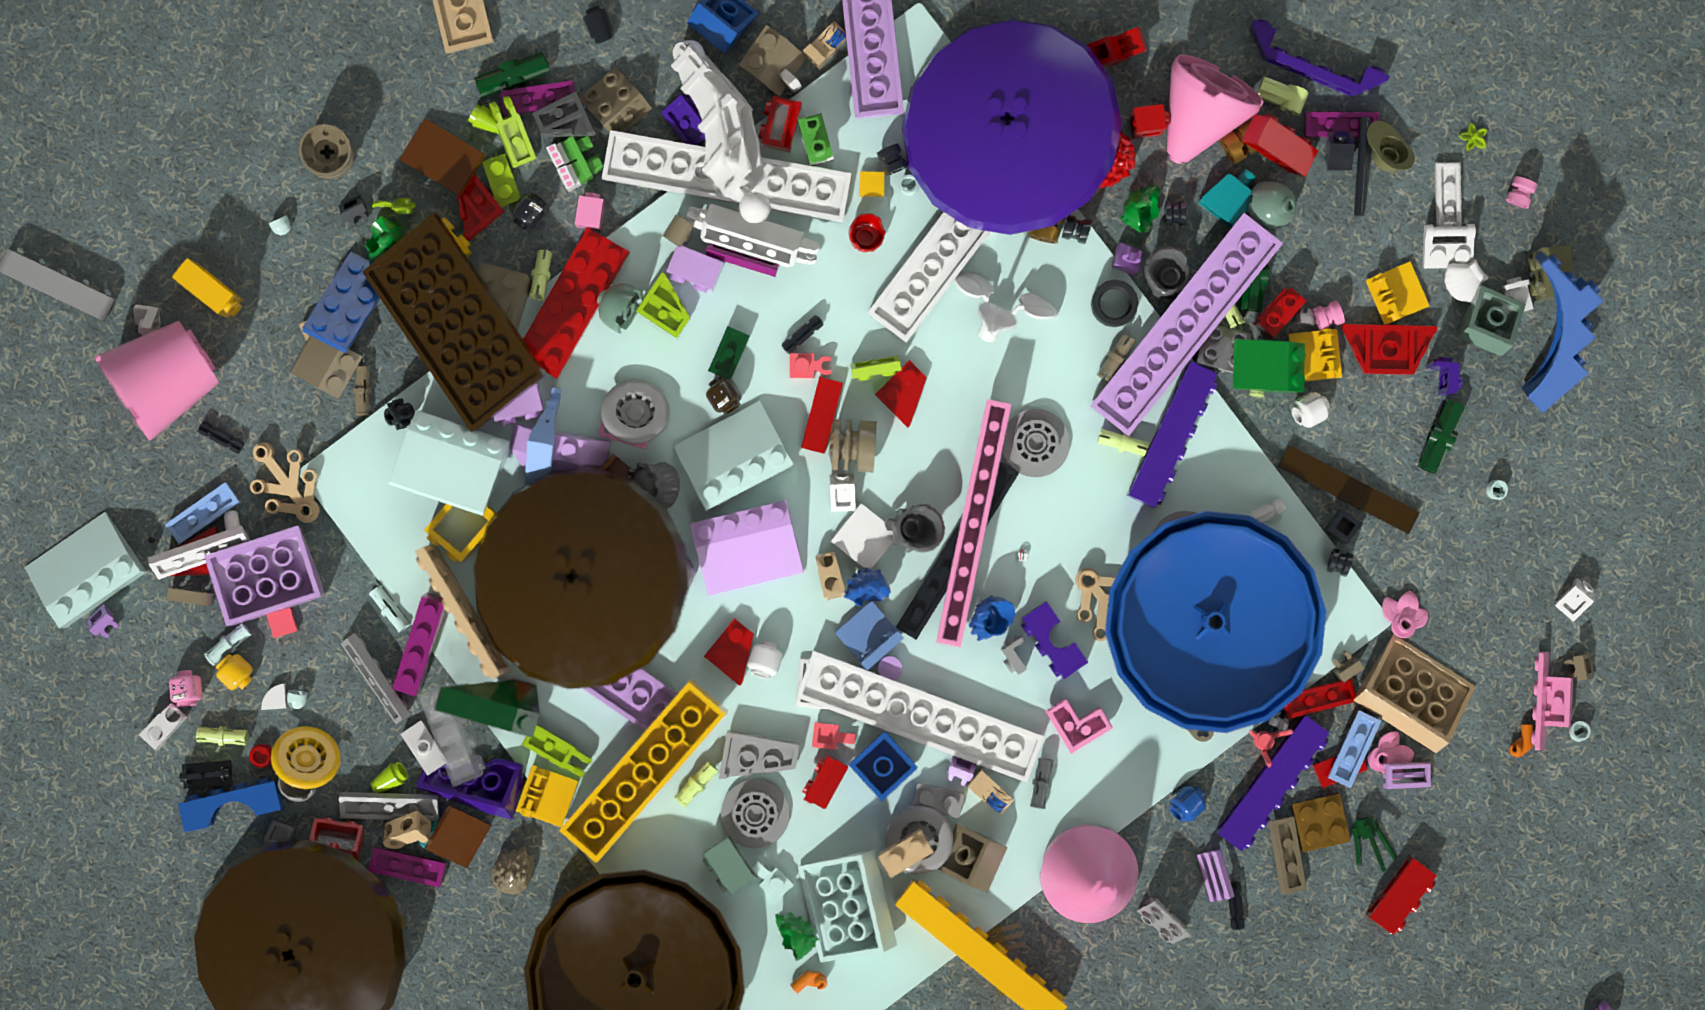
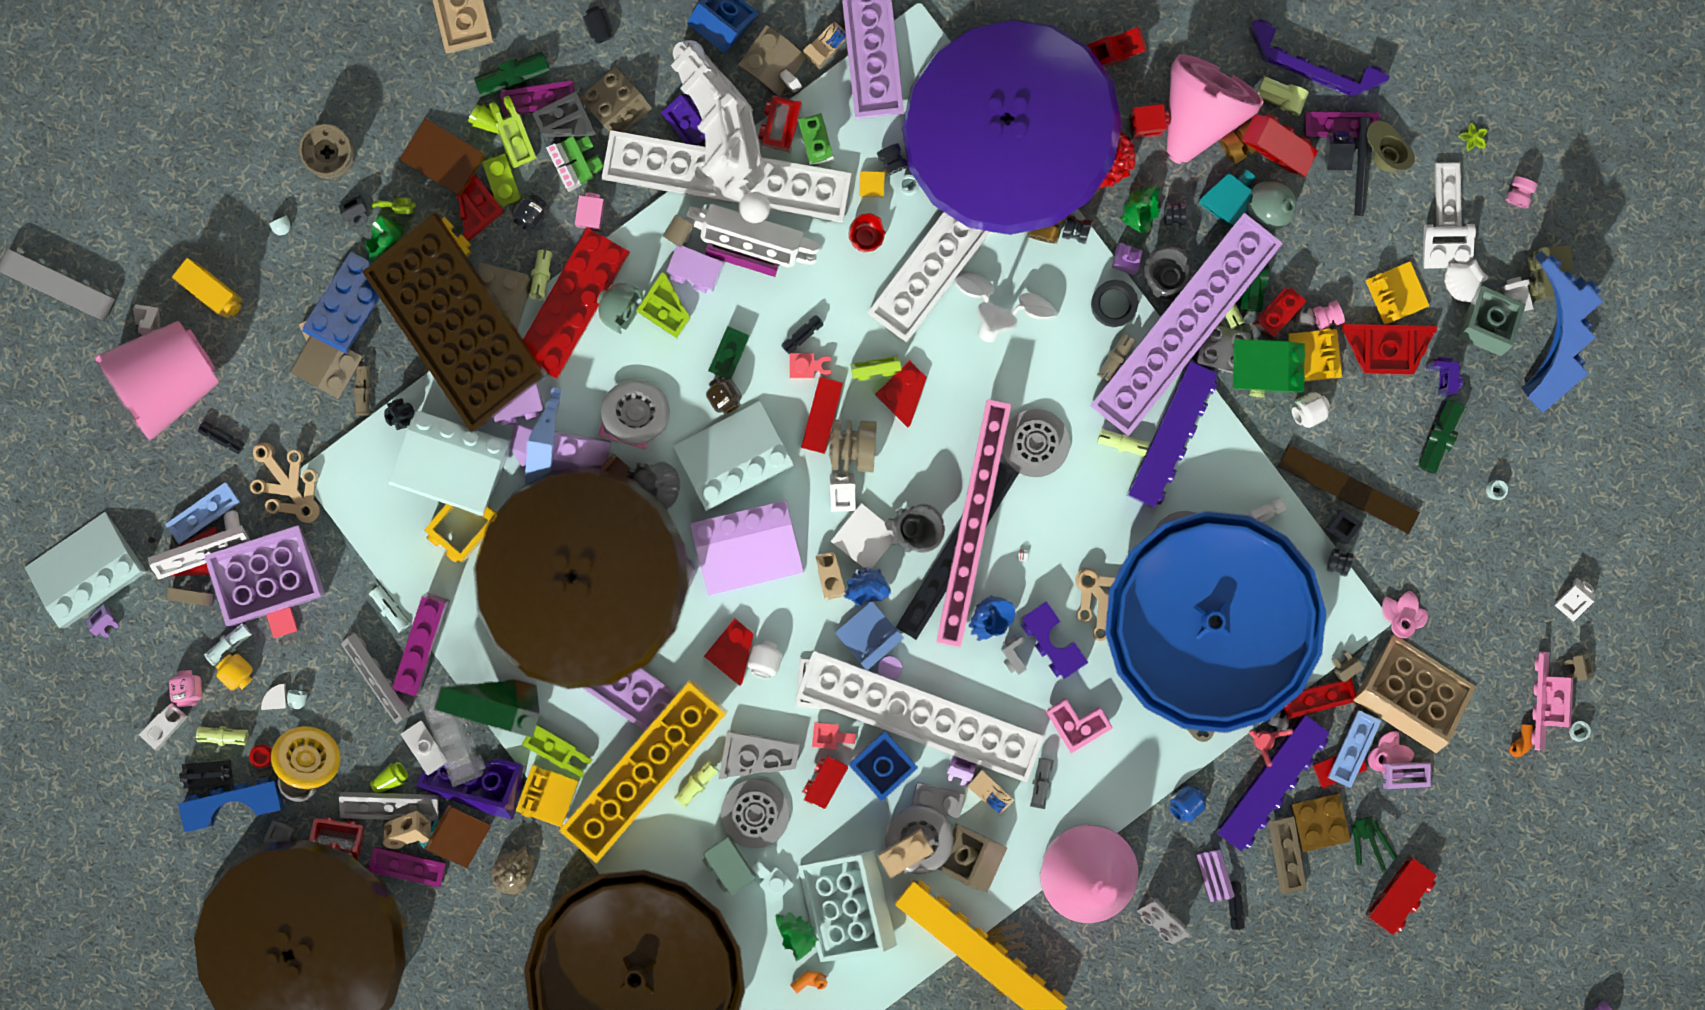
tan plate [415,545,511,680] -> none

